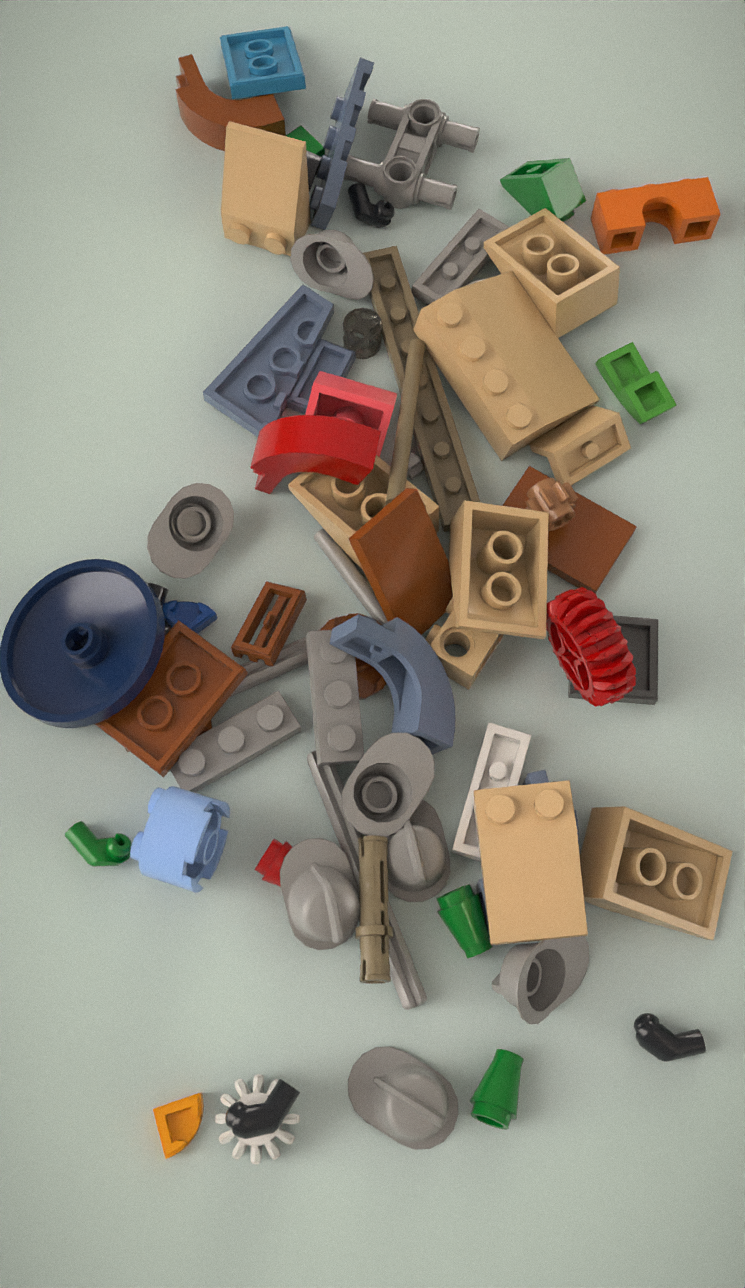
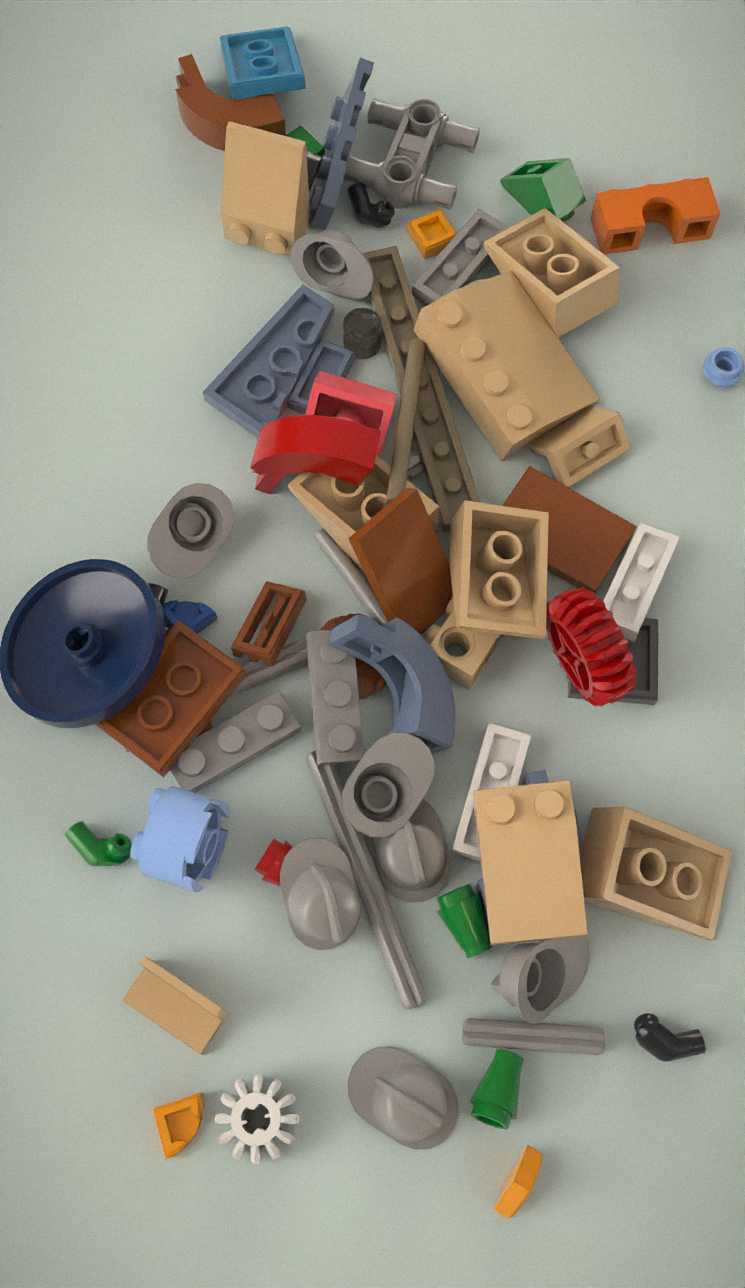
black arm [225,1079,300,1139] -> none
dark tan pin [355,835,394,984] -> none
medium nougat gear [525,478,579,531] -> none
bright green slope [595,342,677,425] -> none
none -> tan panel [122,956,229,1055]
none -> light orange tile [407,209,457,259]
none -> light grey axle [462,1018,605,1055]
none -> light orange tile [494,1145,543,1219]
none -> white plate [604,522,680,642]
none -> light blue plate [703,347,744,387]

